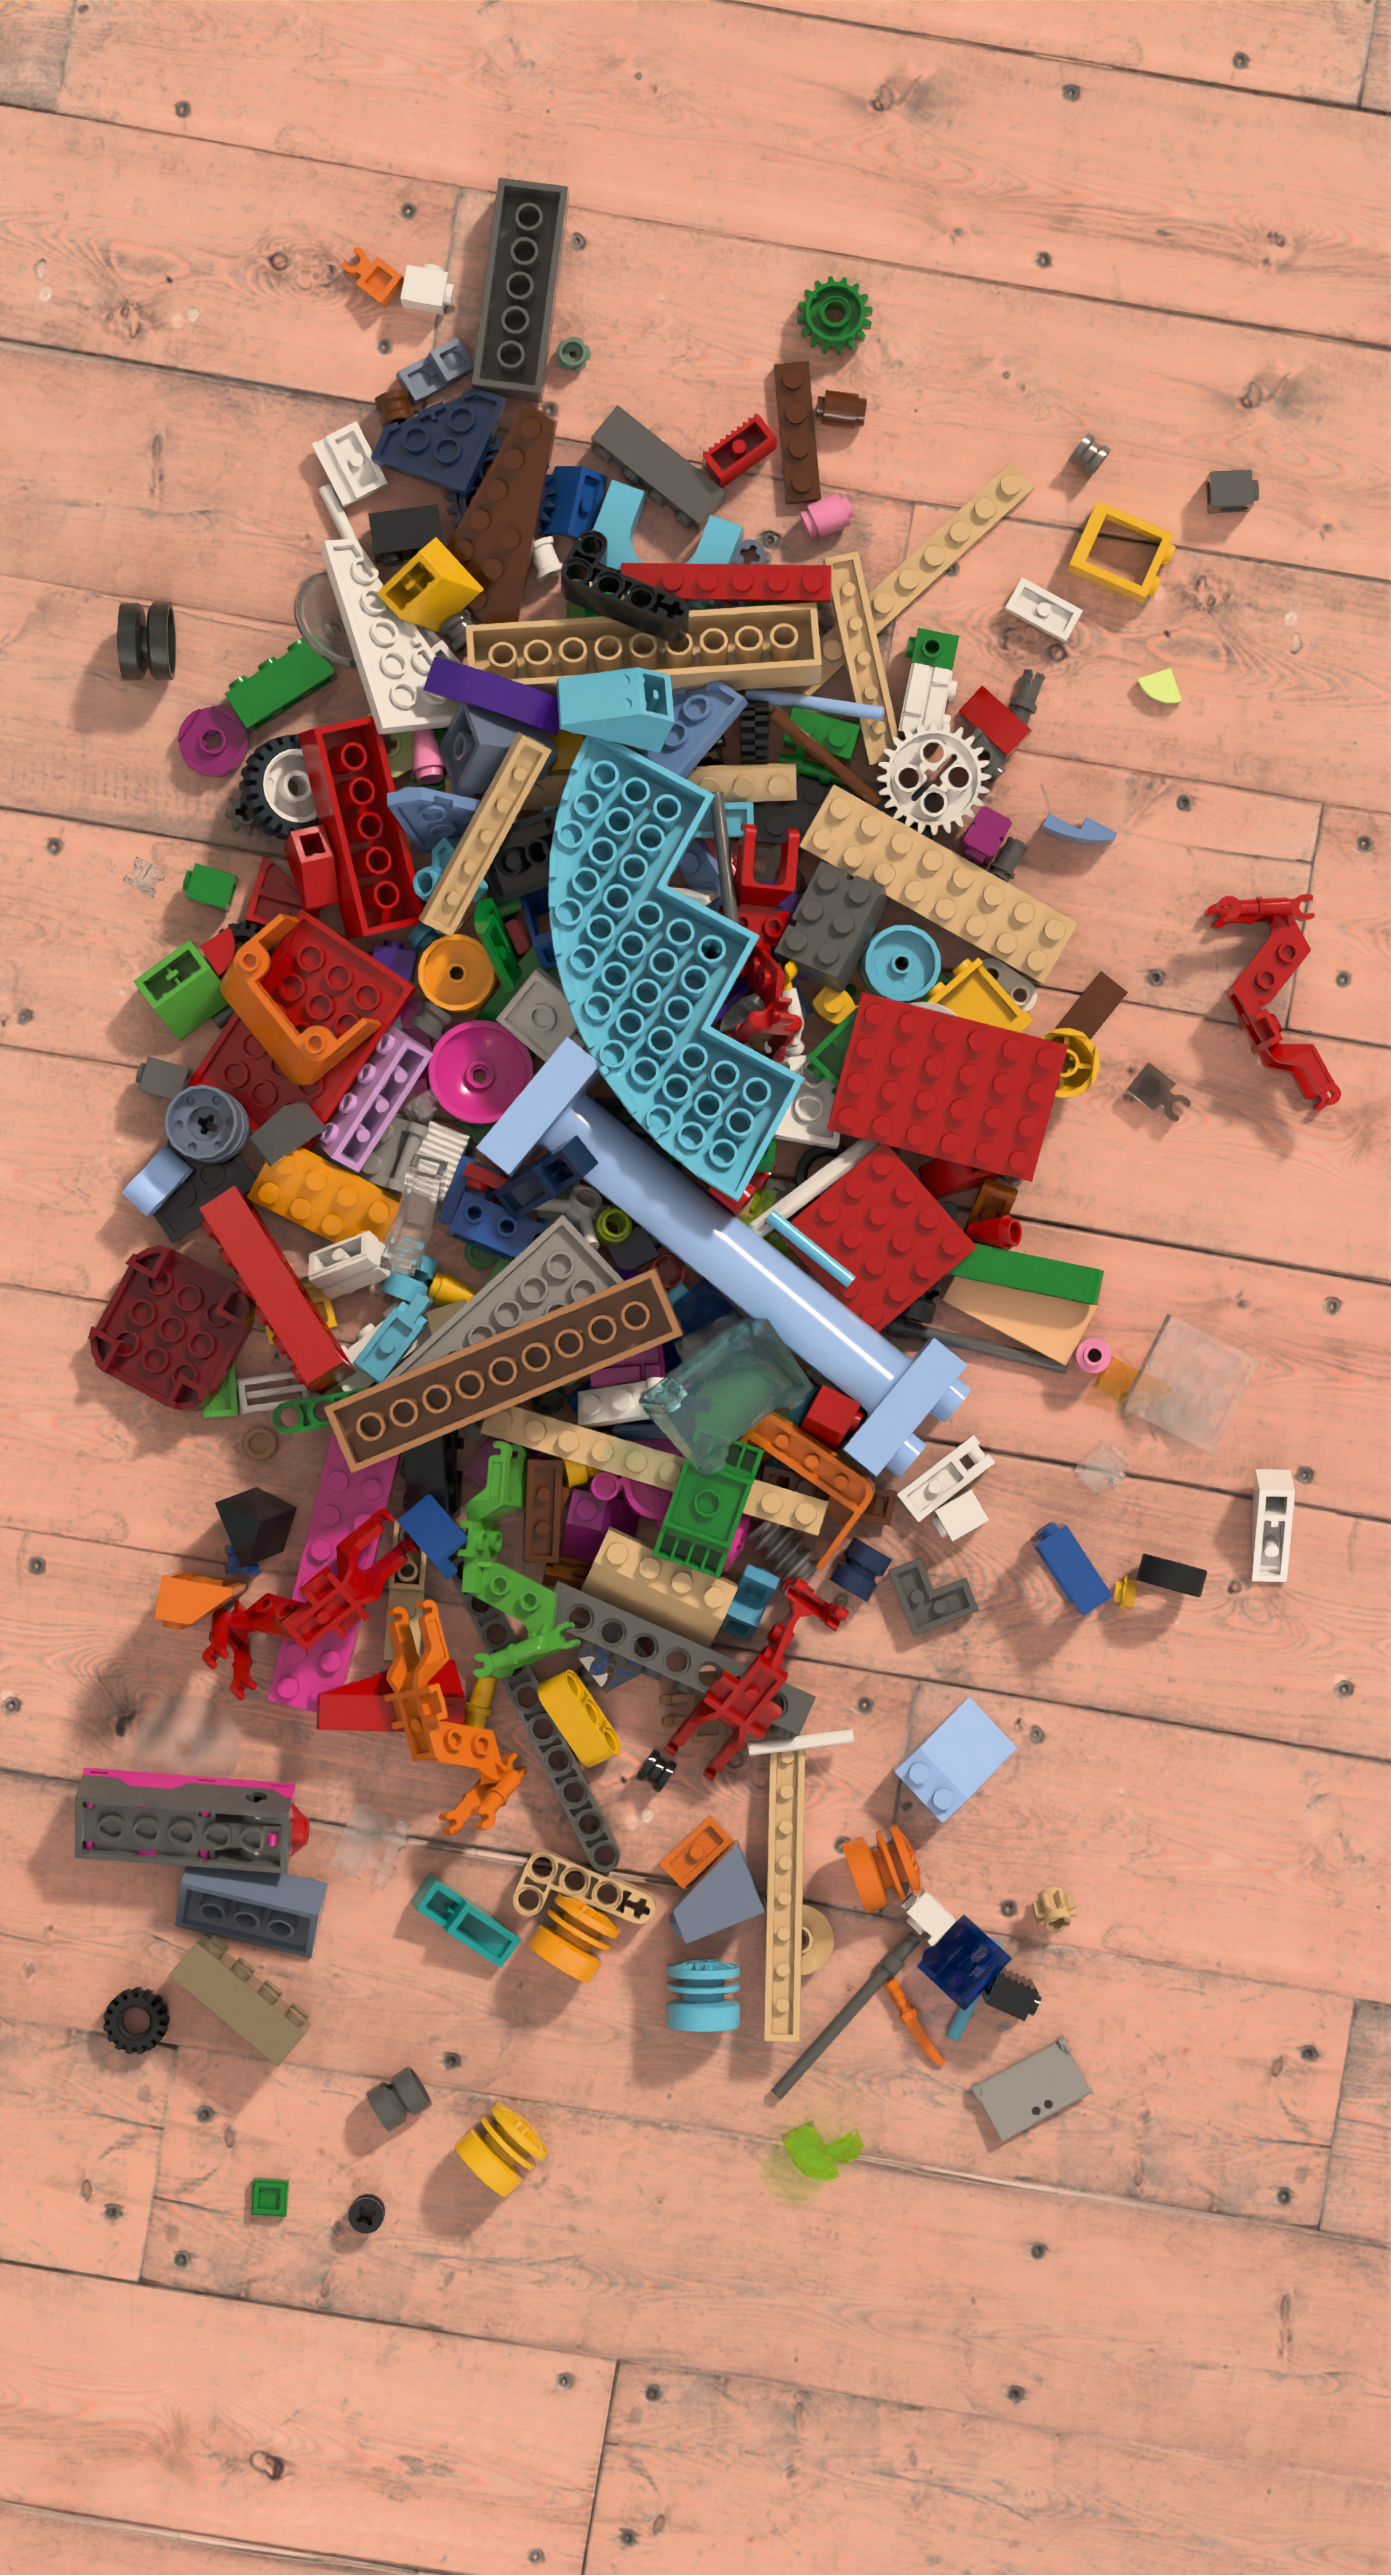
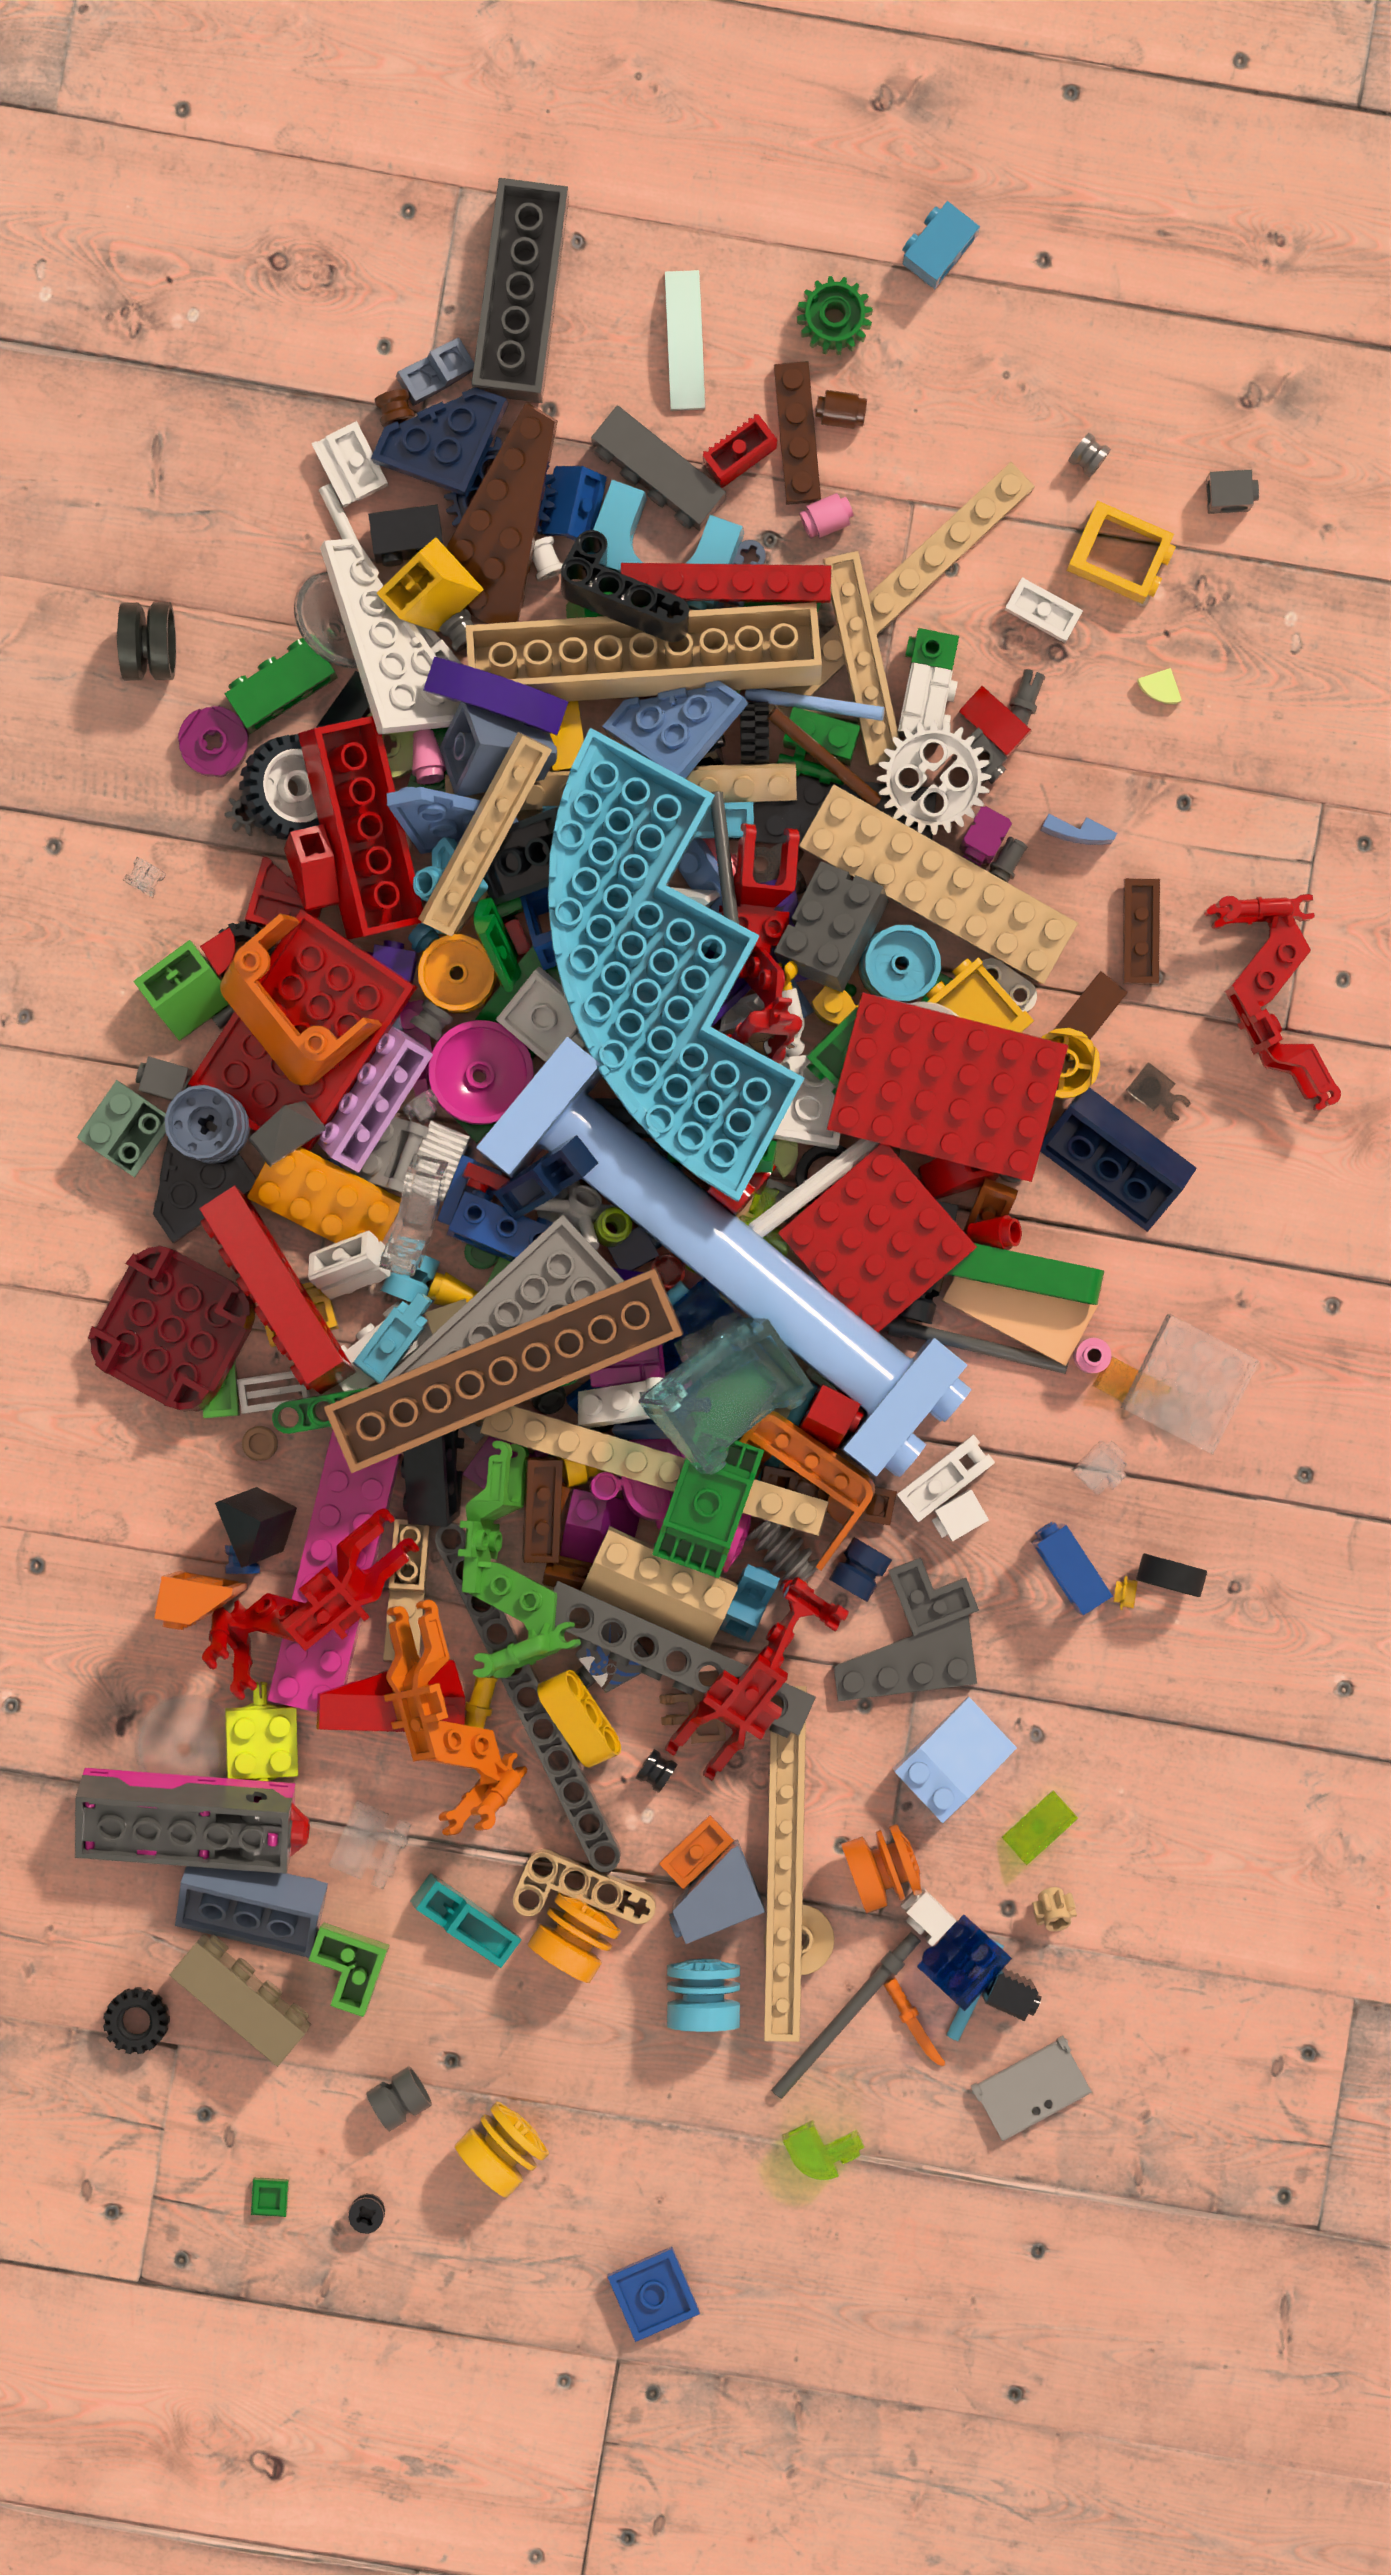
light blue axle [122,1145,193,1218] -> none
green brick [182,863,239,913] -> none
orange plate [341,247,404,308] -> none
blue panel [397,1494,468,1580] -> none
white brick [400,264,455,315] -> none
sand green plate [556,337,590,372] -> none
medium azure slope [556,667,675,753] -> none
white bar [748,1729,854,1756] -> none
medium azure bar [765,1210,855,1287] -> none
white slope [1251,1469,1295,1582] -> none
none -> sand green slope [77,1080,166,1178]
none -> neon yellow plate [225,1682,298,1781]
none -> bright green brick [308,1922,390,2017]
none -> black slope [316,671,371,728]
none -> blue plate [608,2247,700,2342]
none -> light aqua slope [665,270,705,411]
none -> yellowish green tile [774,1139,798,1179]
none -> dark grey wing [833,1615,977,1701]
none -> dark azure brick [902,201,980,290]
none -> clear neon green slope [1002,1790,1078,1865]
none -> dark blue slope [1040,1087,1197,1232]
none -> reddish brown plate [1123,878,1160,985]

